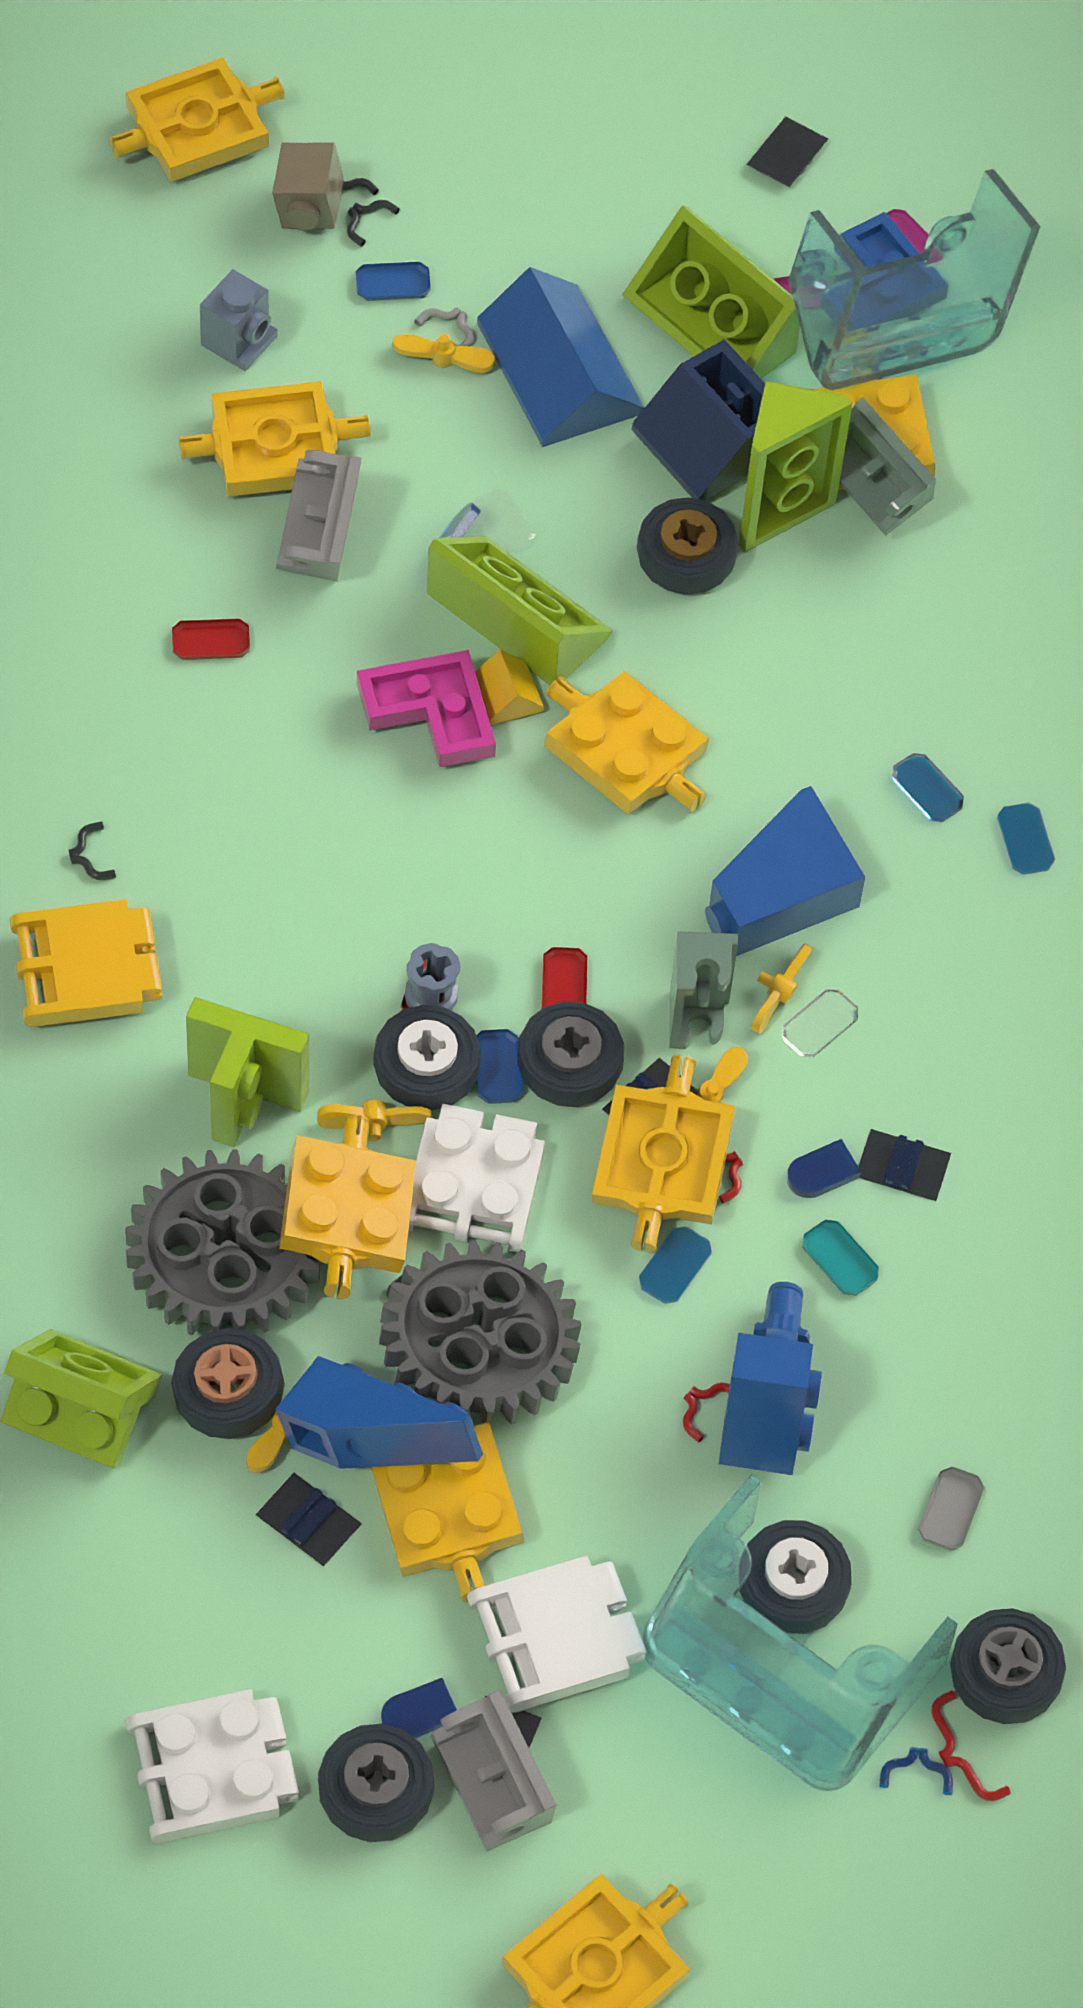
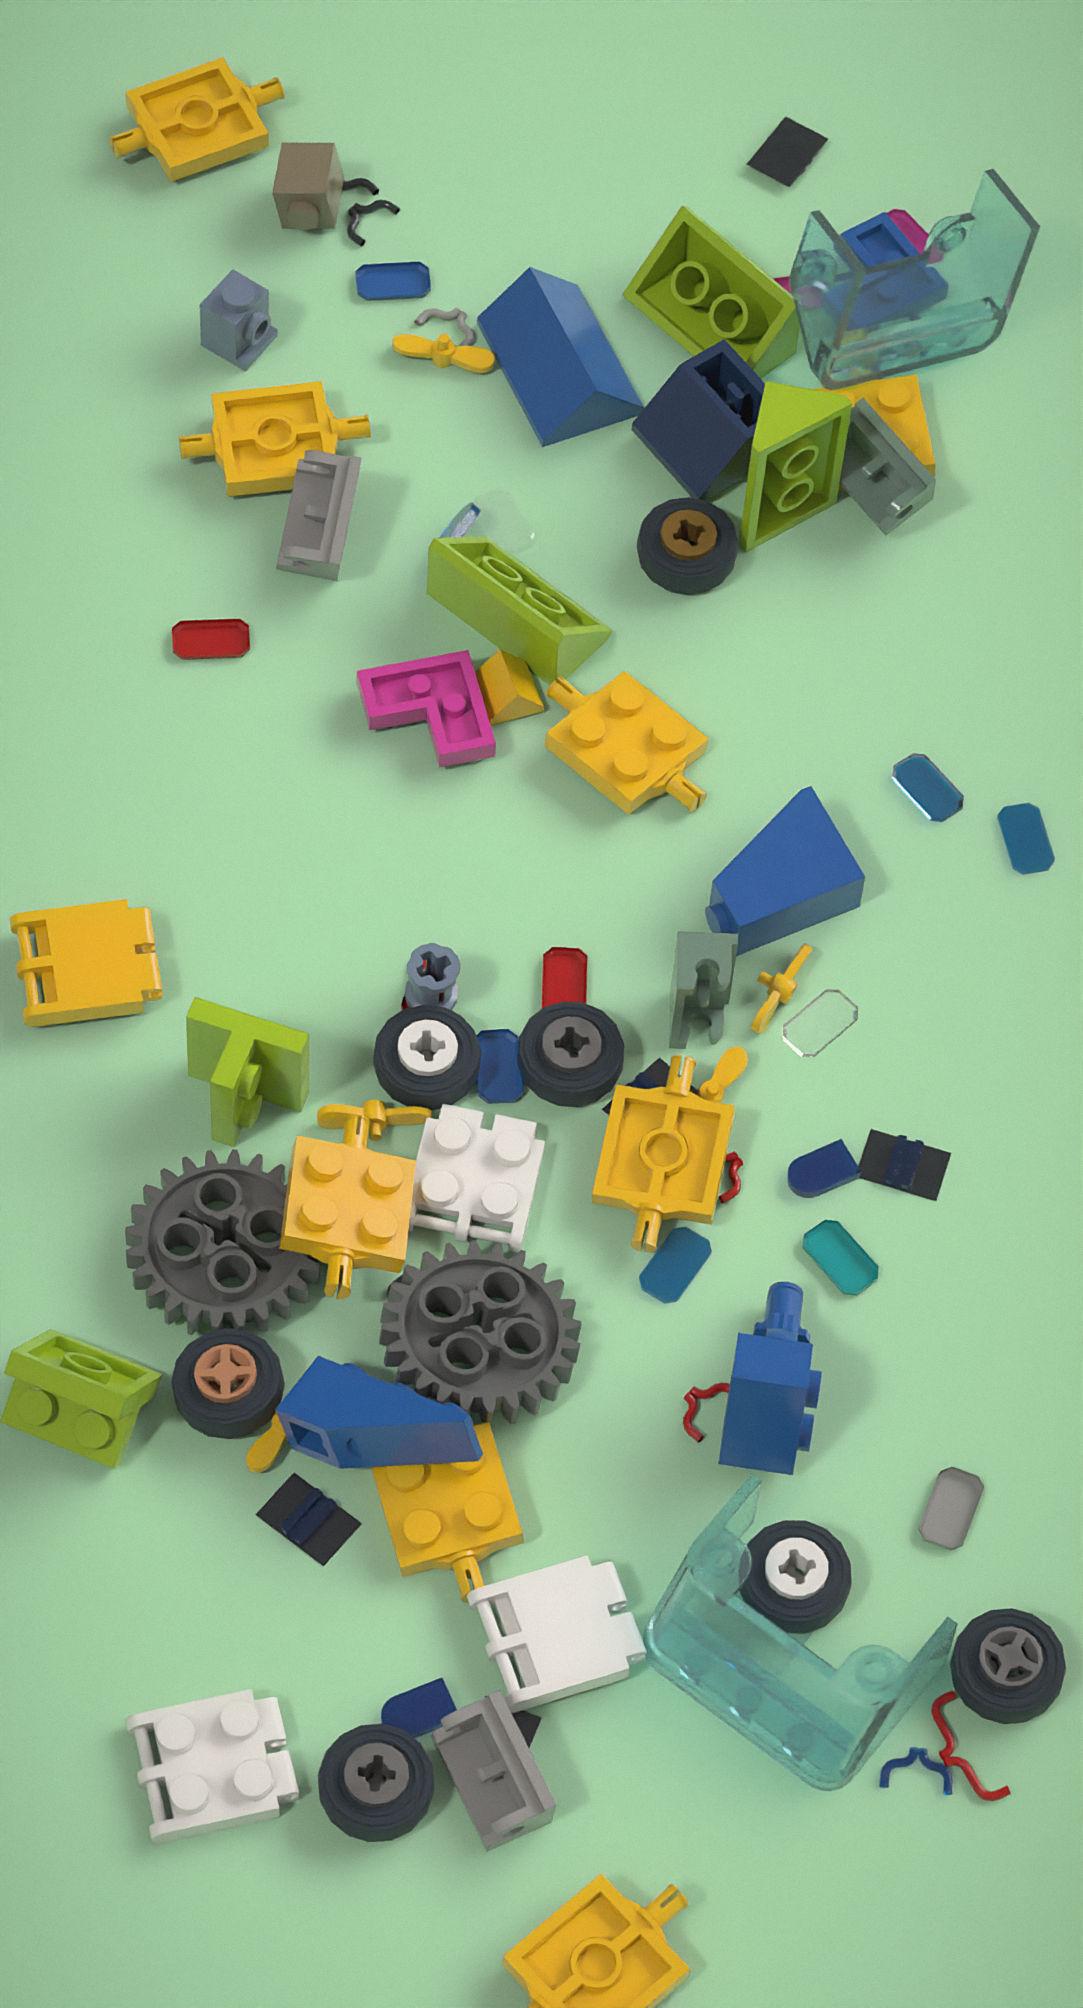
black piece [68,821,116,880] -> none

